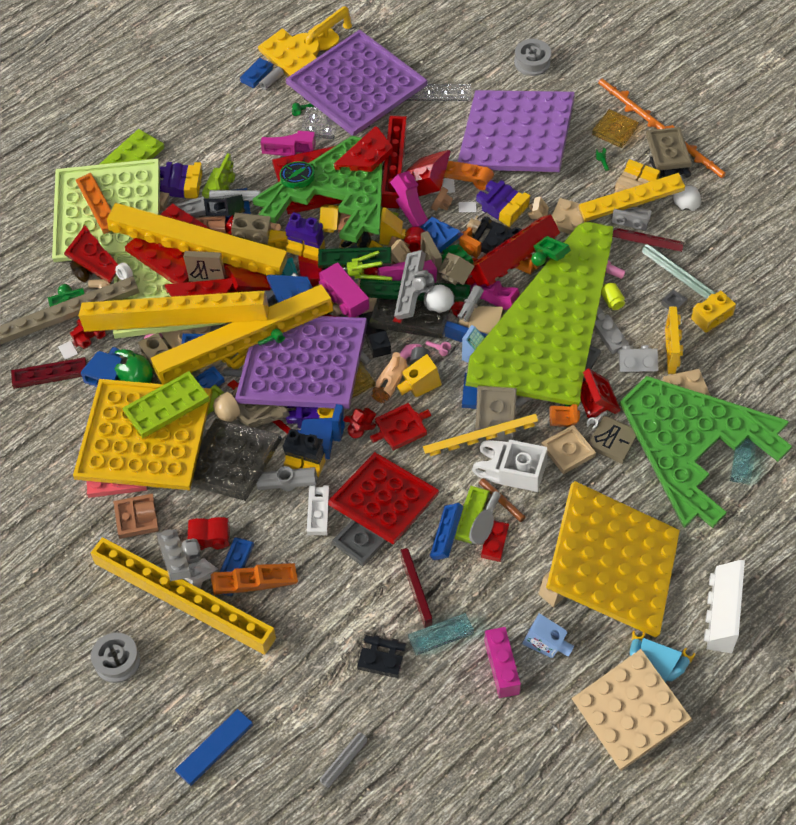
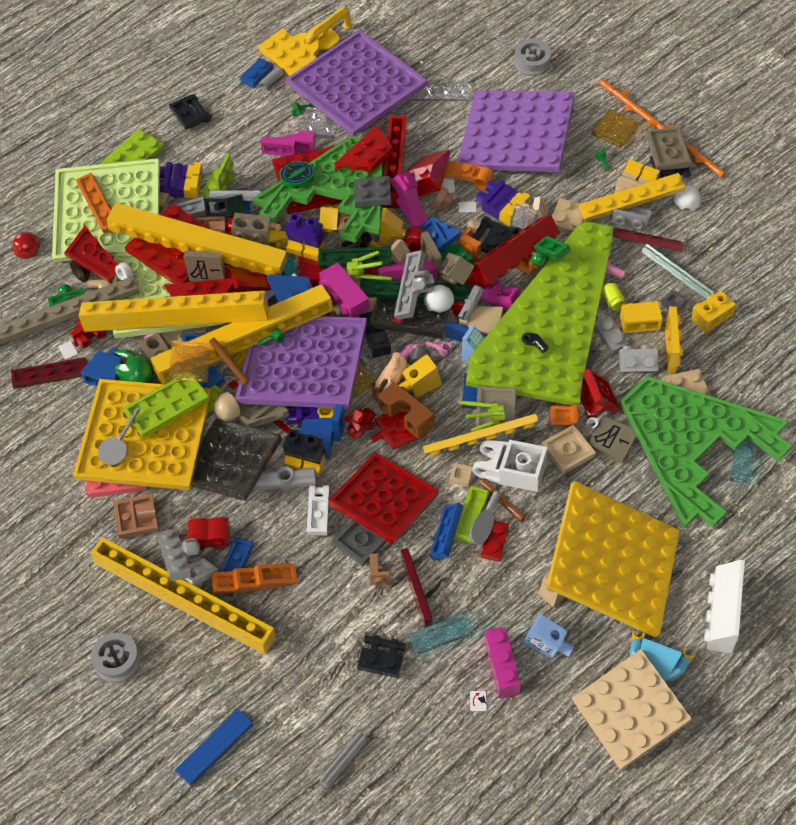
none -> red hair [12,232,40,259]
none -> light grey piece [98,407,140,466]
none -> black plate [169,94,212,130]
none -> clear yellow plate [169,341,211,382]
none -> dark orange bar [209,338,250,385]
none -> dark grey plate [354,176,391,208]
none -> medium nougat bracket [369,553,391,586]
none -> dark orange arch [377,382,435,439]
none -> tan tile [449,463,473,487]
none -> lime plant [458,401,505,432]
none -> white sticker [470,691,486,711]
none -> clear brick [510,203,539,229]
none -> black arm [522,333,549,353]
none -> yellow brick [620,301,662,333]

